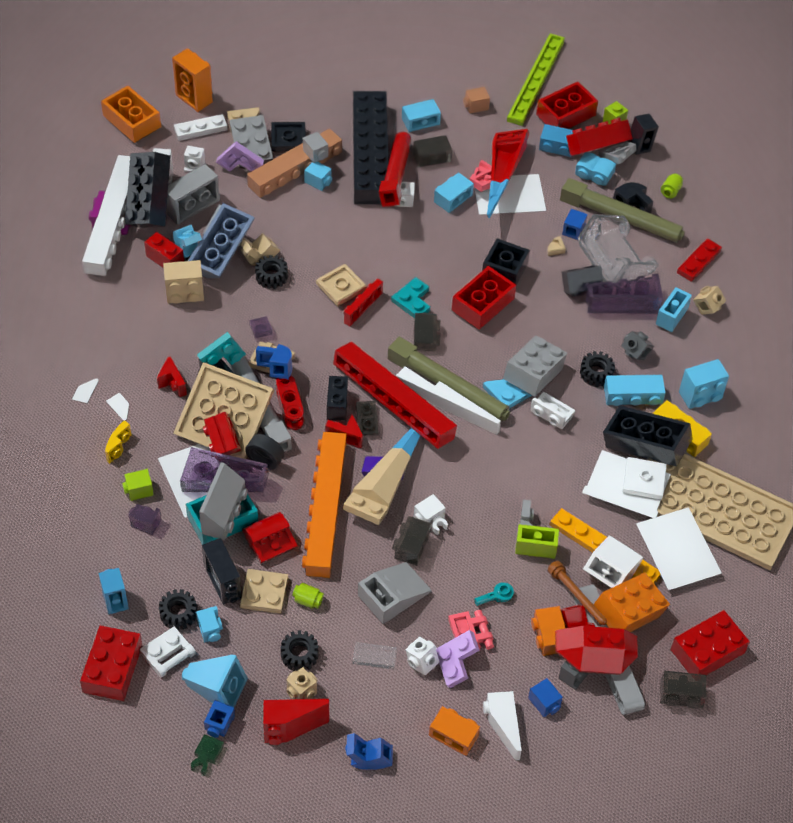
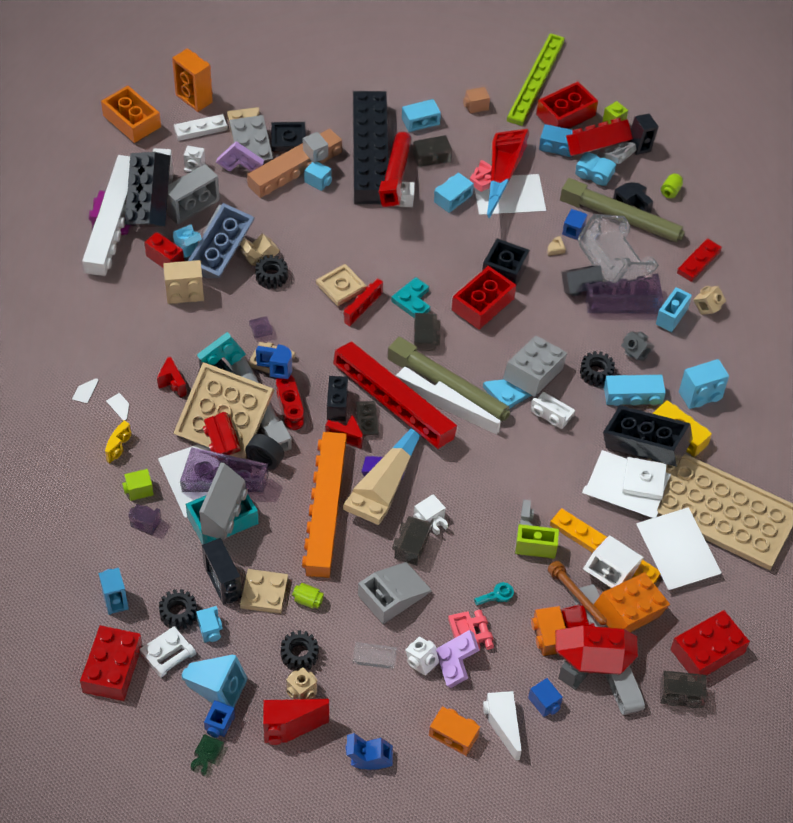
red brick [242,512,298,564] -> none

